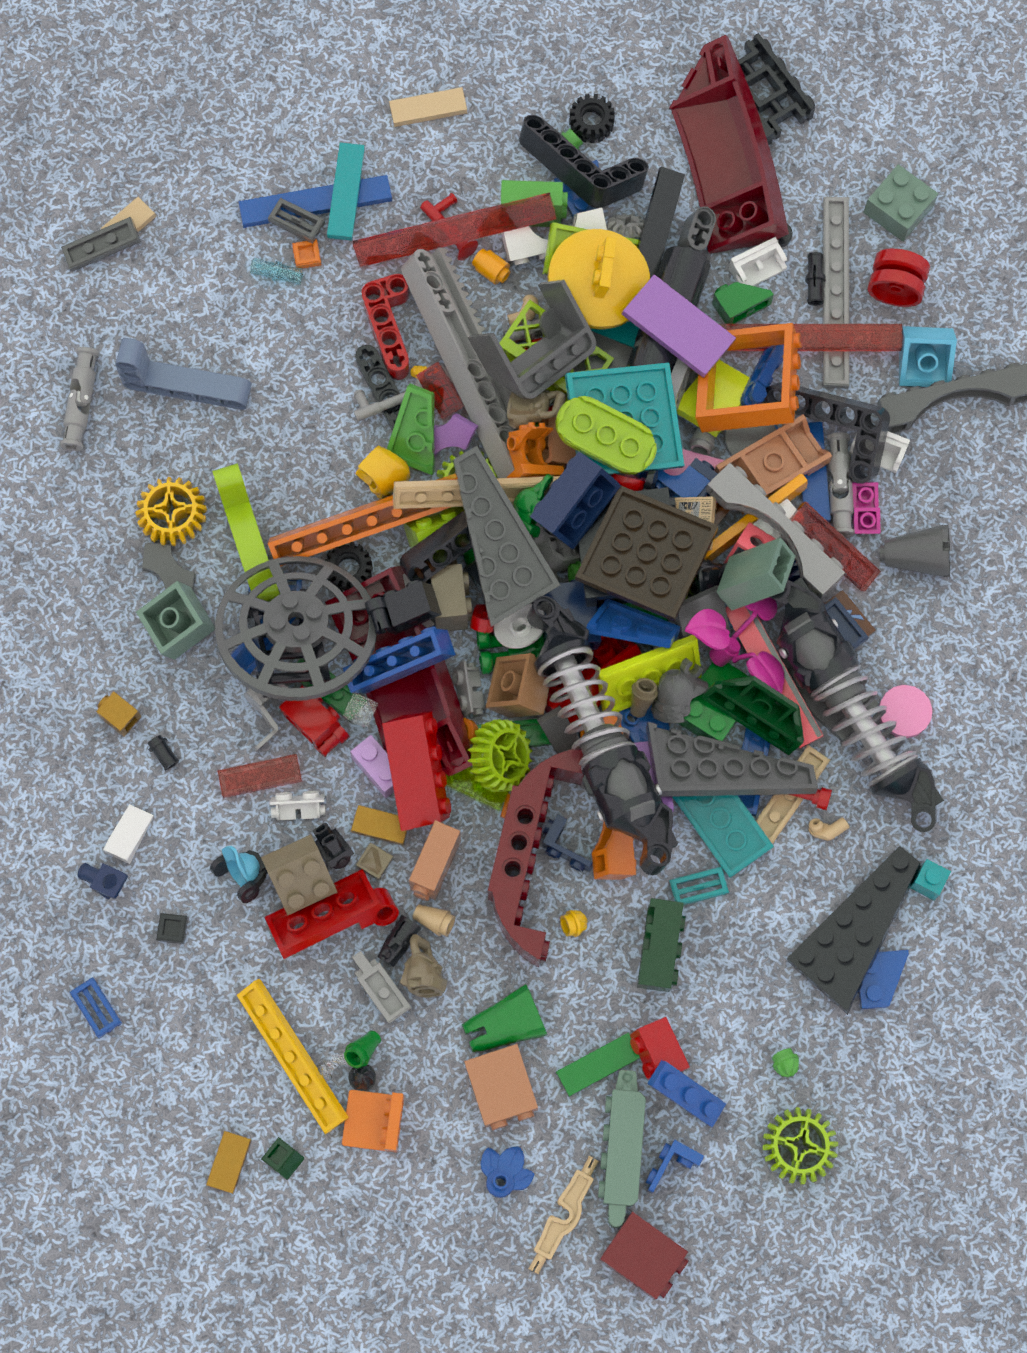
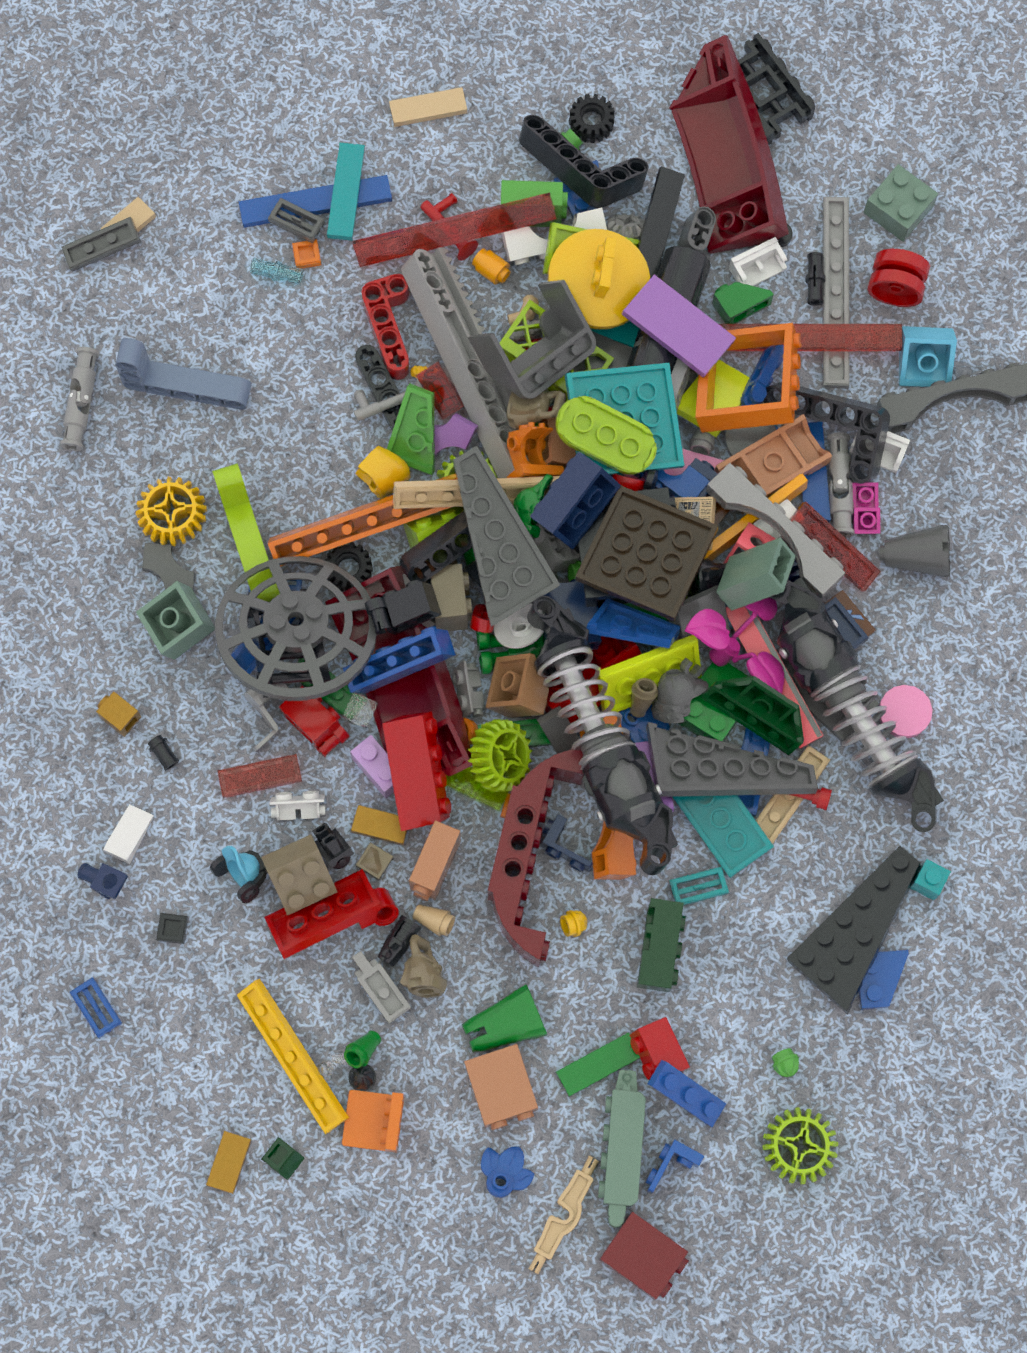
tan arm [809,817,849,841] -> none

